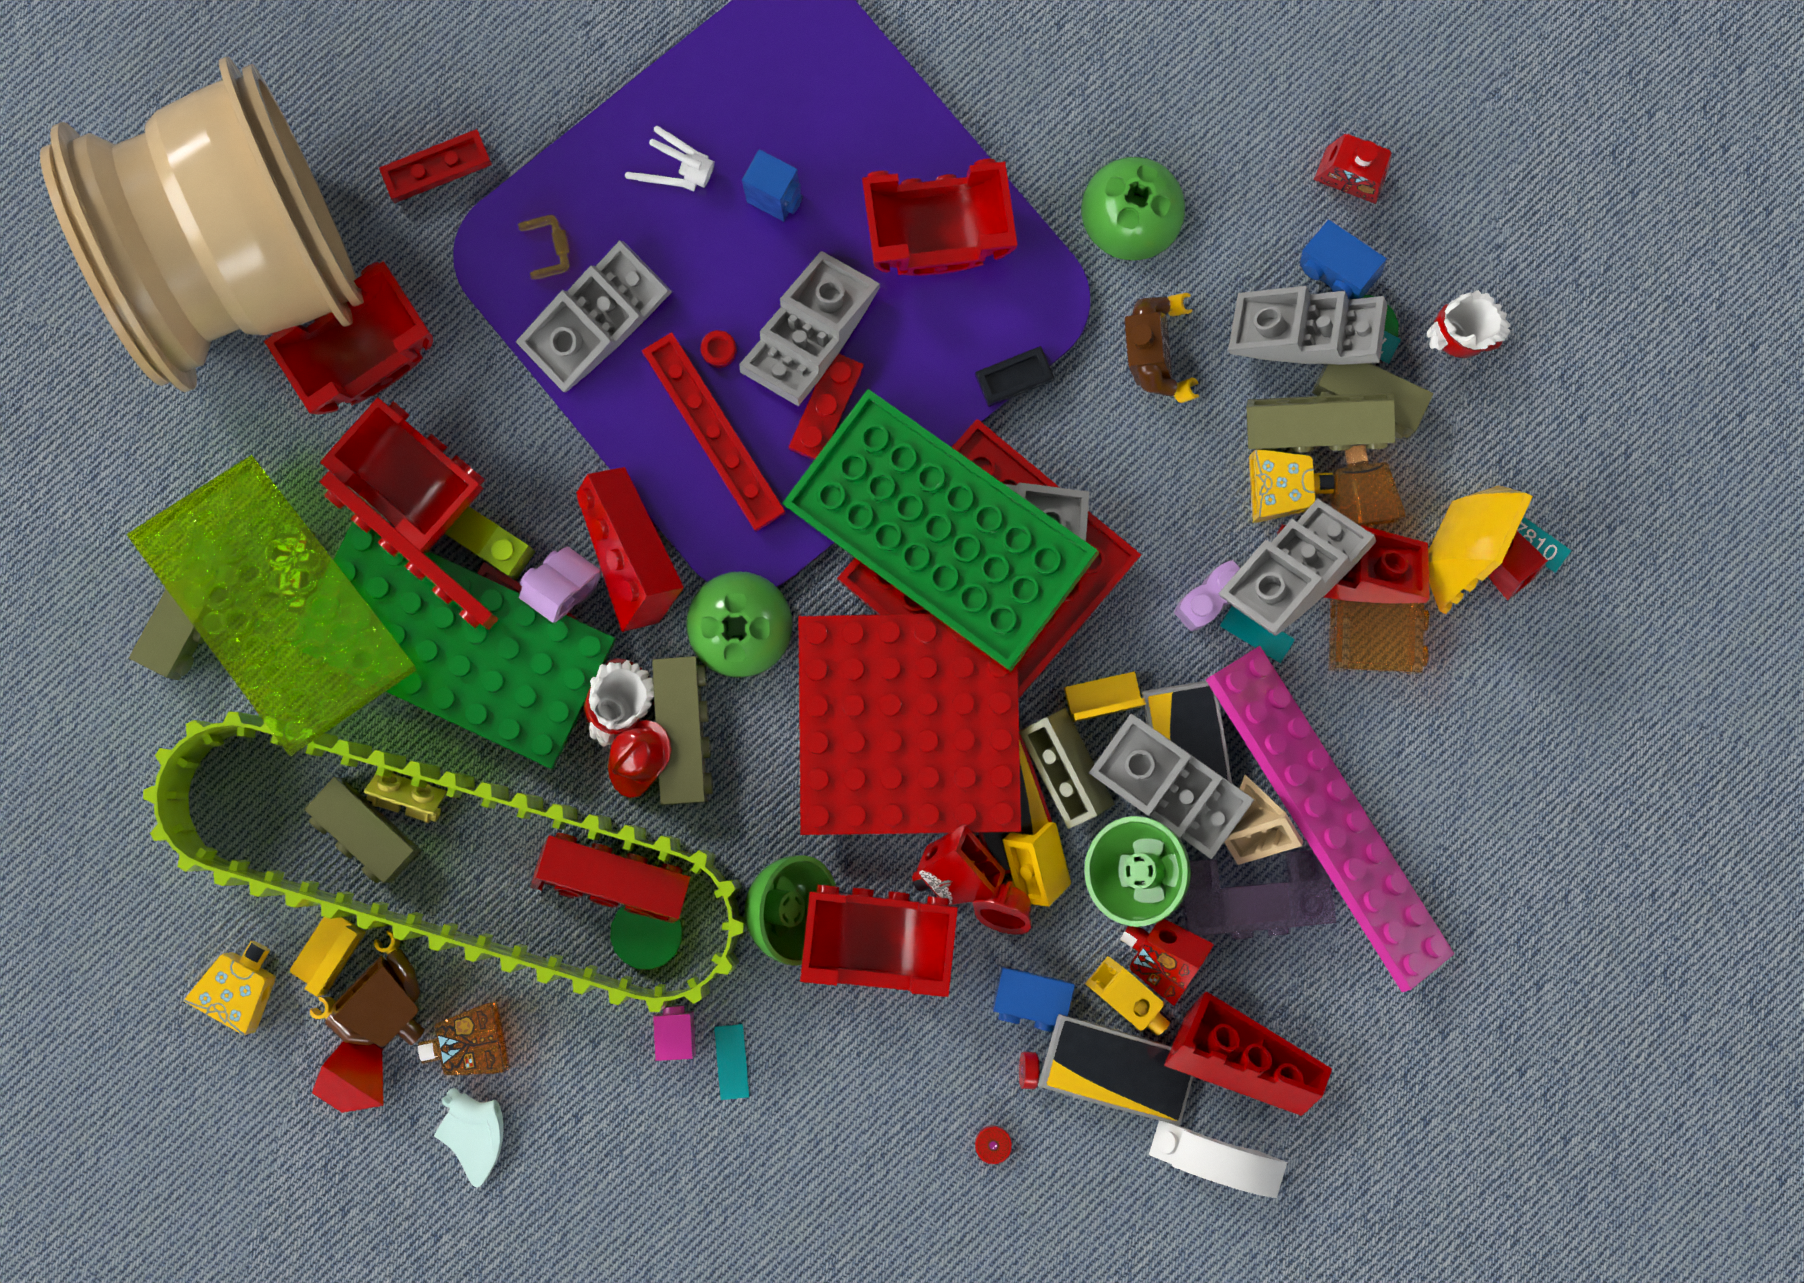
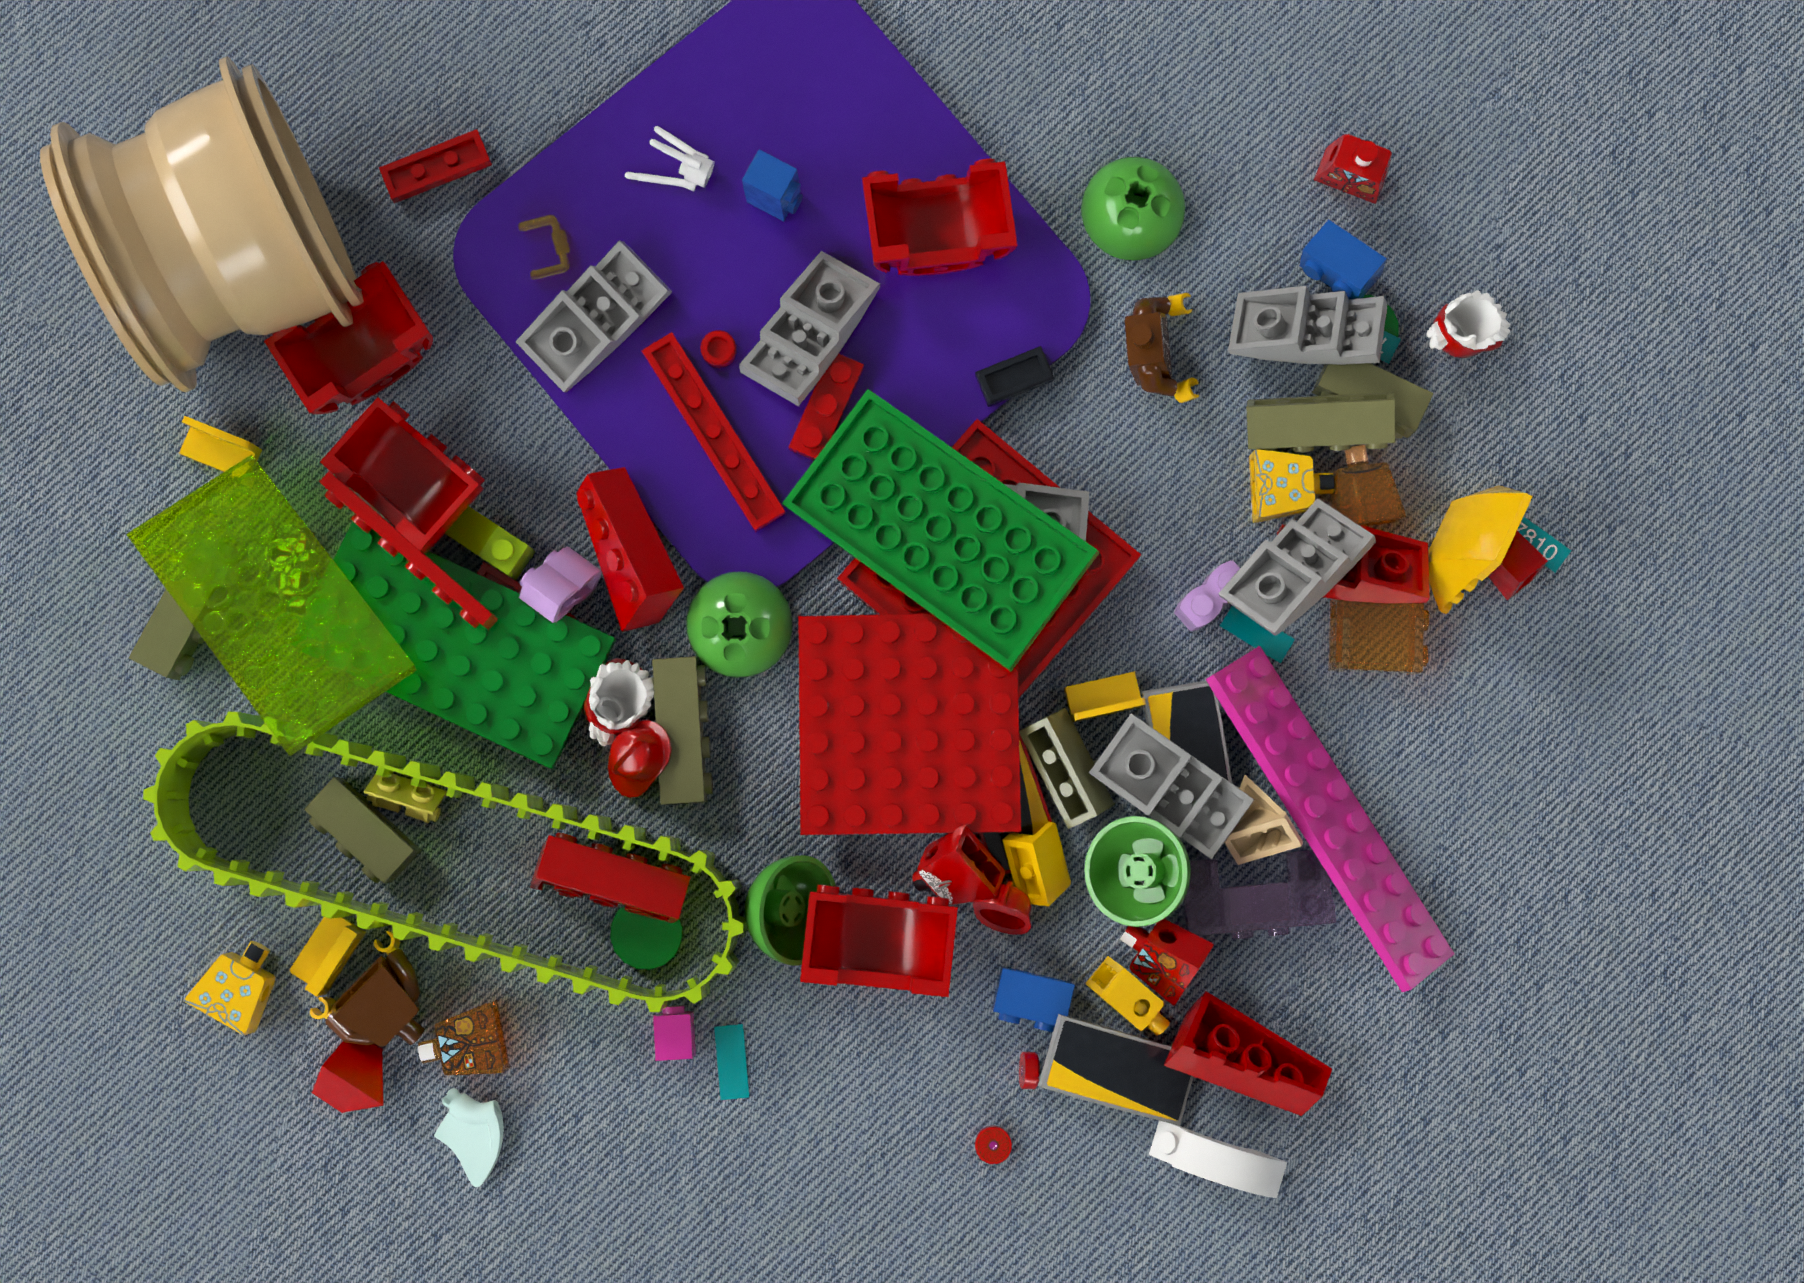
none -> yellow panel [179,416,262,482]

